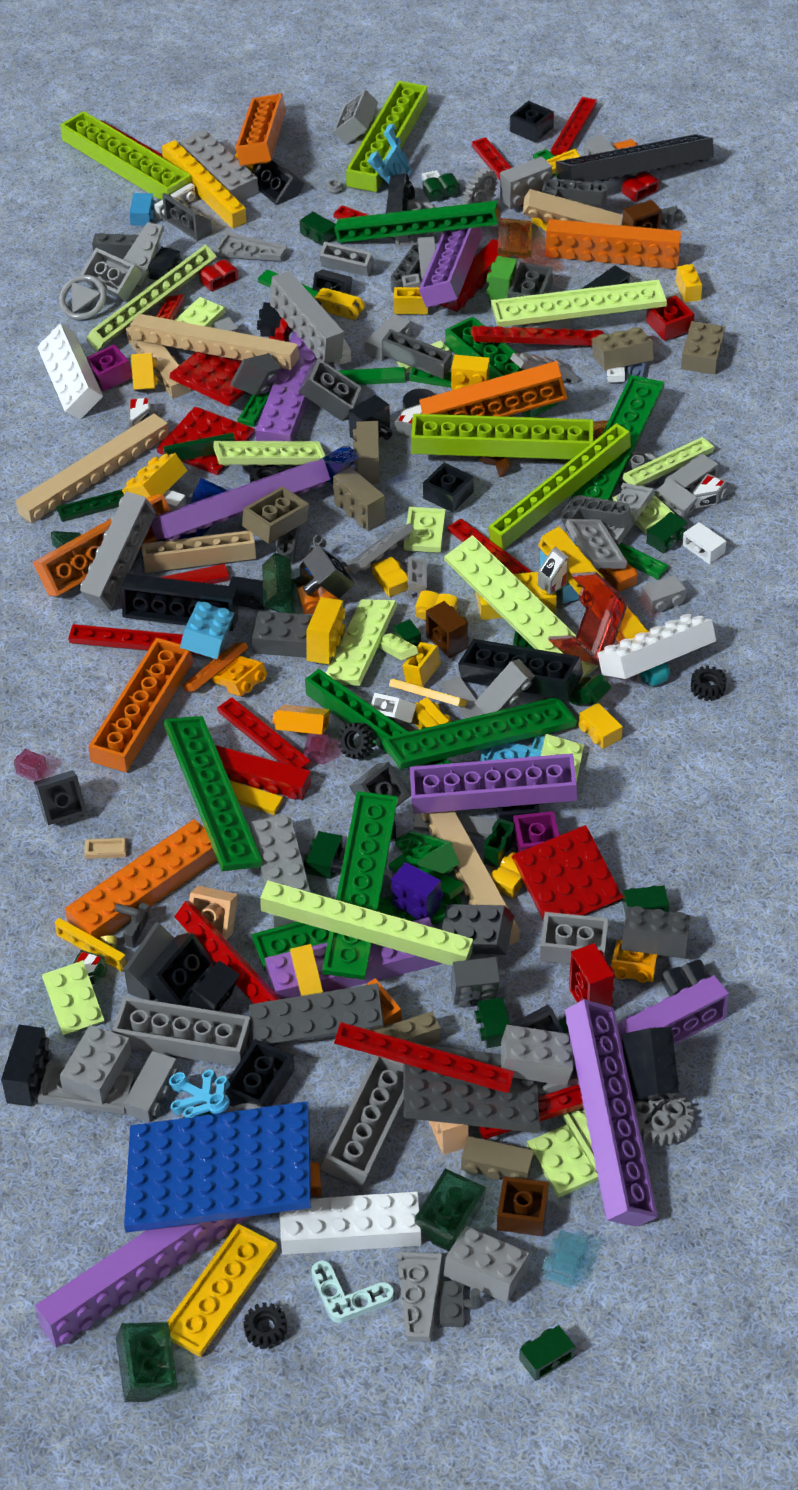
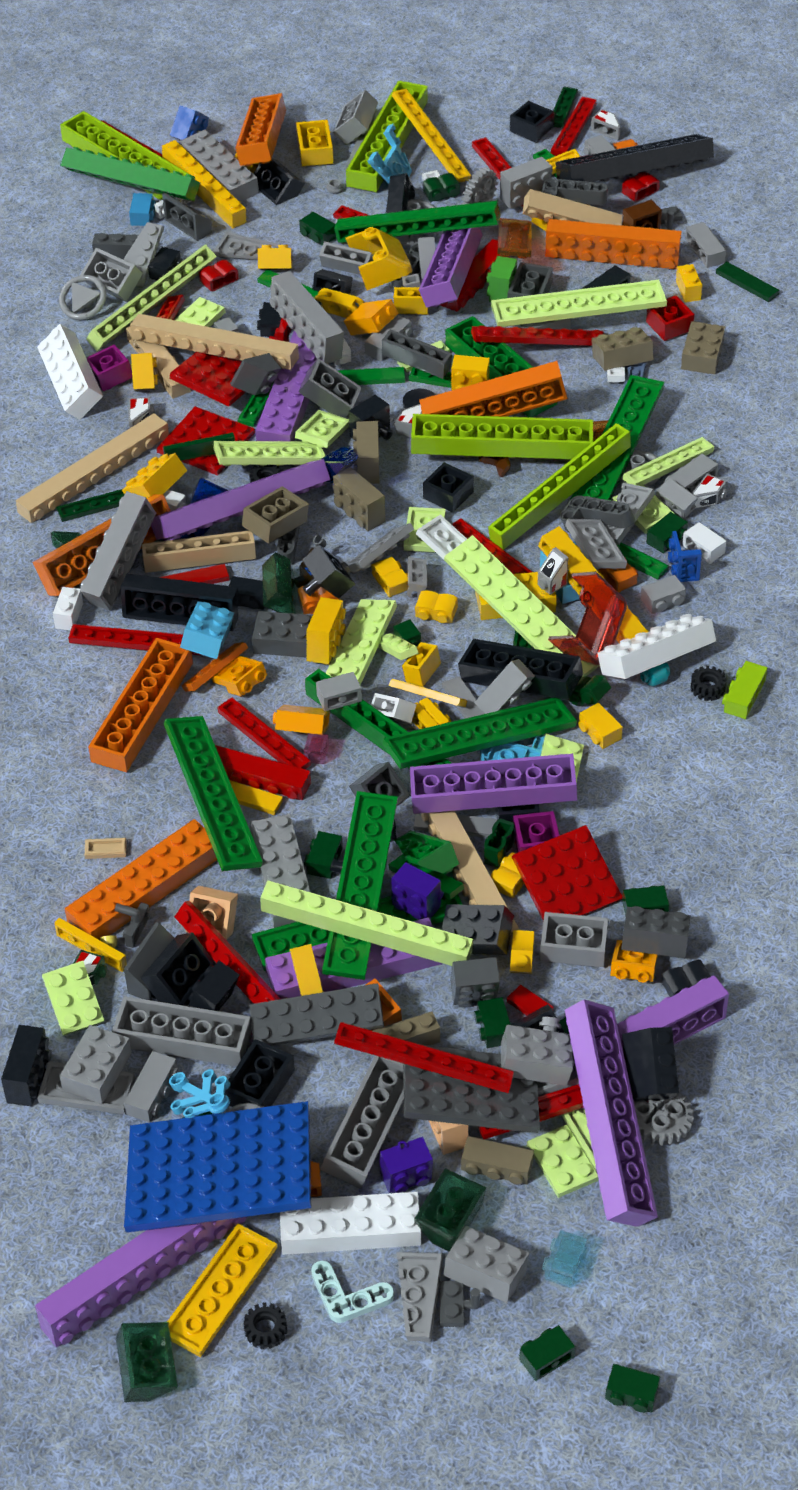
clear pink brick [14,749,47,782] -> none
black brick [34,770,87,825] -> none
black tyre [338,723,376,759] -> none
reddish brown brick [426,601,468,659] -> none
reddish brown brick [497,1176,549,1236] -> none
light grey wing [510,353,579,384] -> none
red brick [569,943,616,1007] -> none
none -> white brick [53,587,83,630]
none -> brick [60,147,200,202]
none -> brick [170,105,209,140]
none -> yellow brick [258,245,292,269]
none -> yellowish green plate [295,410,349,448]
none -> yellow brick [296,120,333,166]
none -> light grey brick [316,672,362,712]
none -> light orange brick [343,299,399,335]
none -> yellow windscreen [346,227,412,291]
none -> dark purple brick [380,1136,433,1193]
none -> yellow plate [392,89,471,183]
none -> white plate [416,514,467,560]
none -> red tile [507,984,554,1016]
none -> yellow arch [510,930,534,974]
none -> light grey plate [539,1017,562,1032]
none -> dark green tile [553,87,578,128]
none -> light grey slope [591,109,620,141]
none -> dark green brick [605,1363,661,1413]
none -> blue bracket [668,531,702,582]
none -> light grey brick [685,222,727,268]
none -> dark green tile [716,261,779,302]
none -> lime brick [722,661,768,719]

